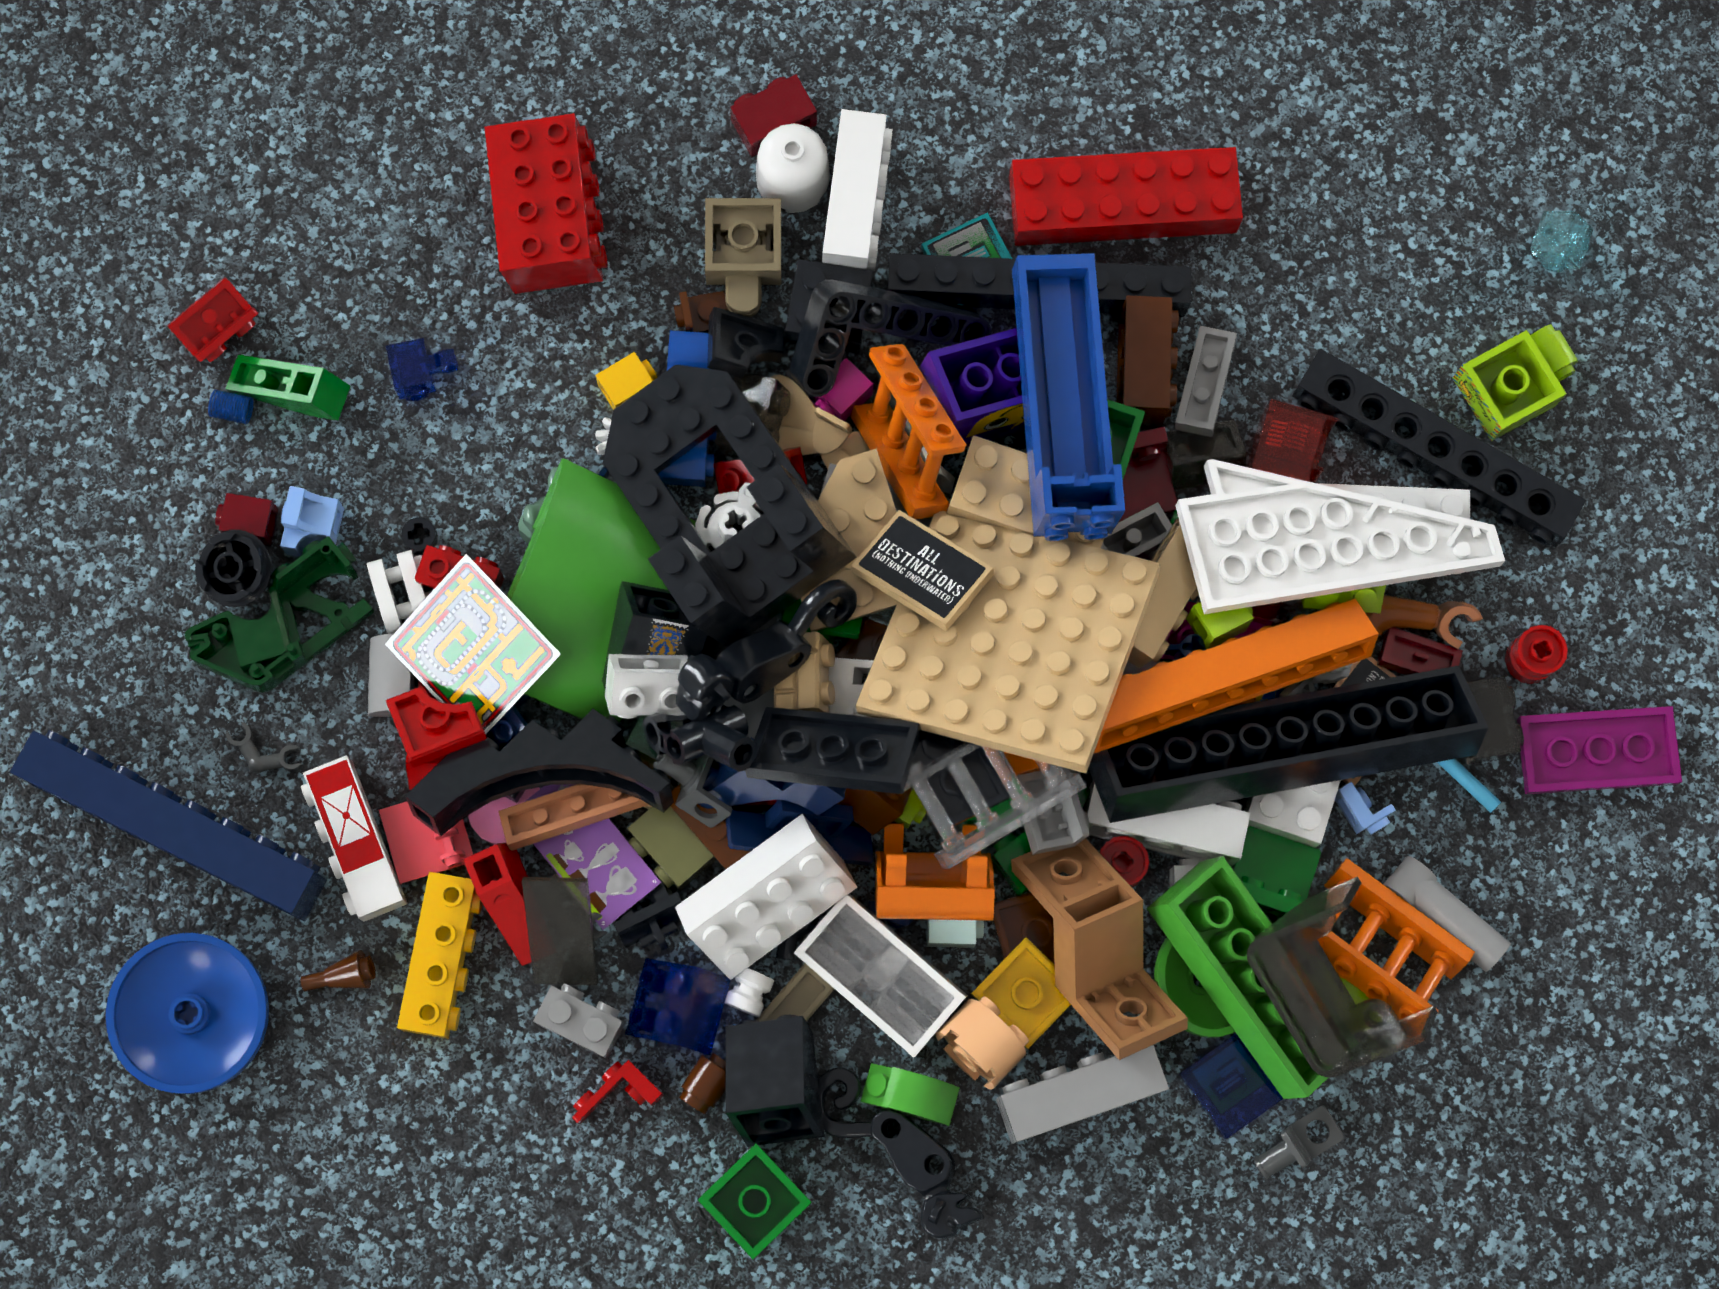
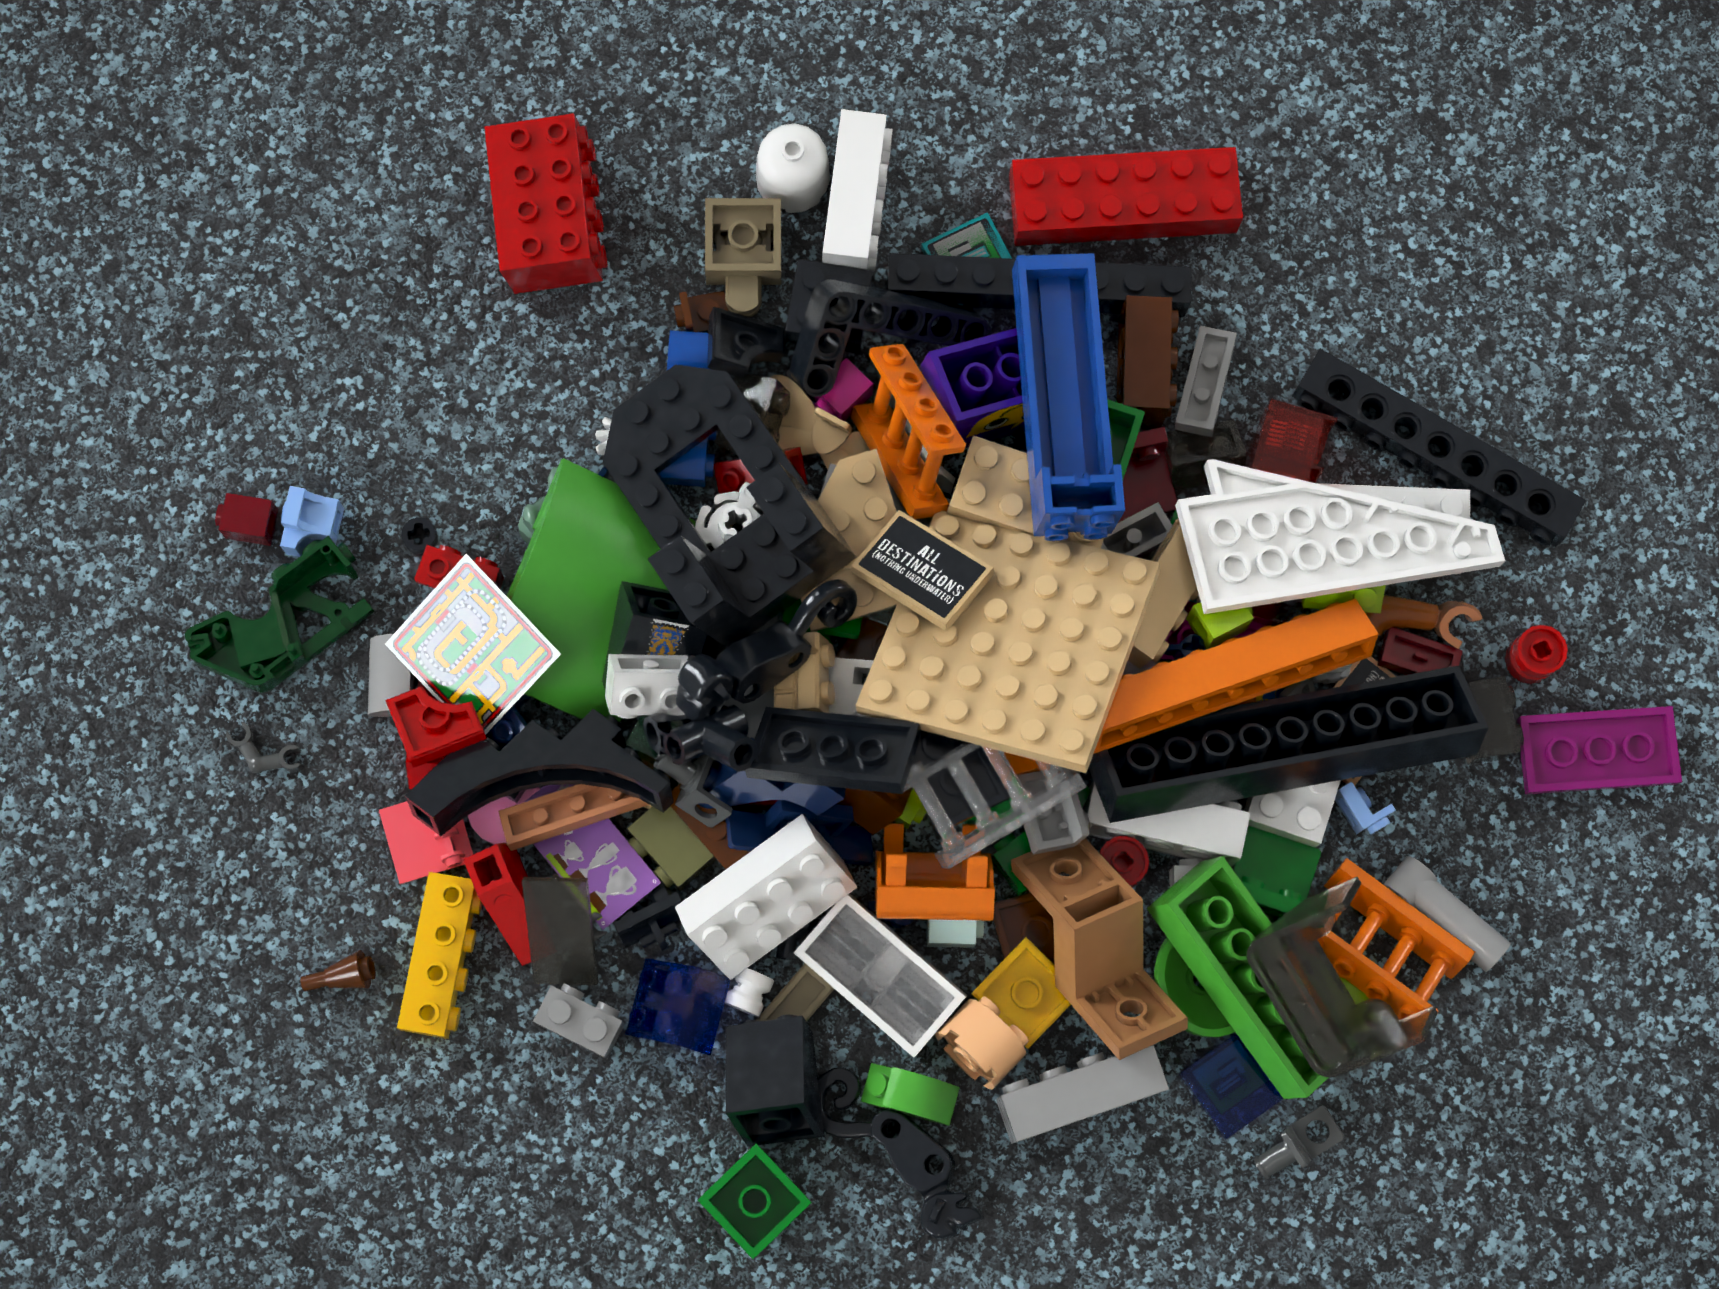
dark blue brick [10,729,327,922] -> none
blue dish [106,933,269,1094] -> none
red bracket [167,277,258,362] -> none
black cone [195,530,273,607] -> none
blue piece [208,389,253,425] -> none
green slope [225,355,351,421] -> none
white brick [301,755,408,922] -> none
white brick [367,549,432,634] -> none
clear blue brick [386,338,459,401] -> none
red bracket [572,1060,664,1124] -> none
yellow brick [595,352,658,410] -> none
reddish brown brick [679,1052,726,1114] -> none
dark red brick [730,74,817,158] -> none
medium azure piece [1437,759,1501,813] -> none
lime brick [1453,330,1567,441] -> none
clear light blue brick [1530,211,1593,272] -> none
lime brick [1530,324,1578,382] -> none

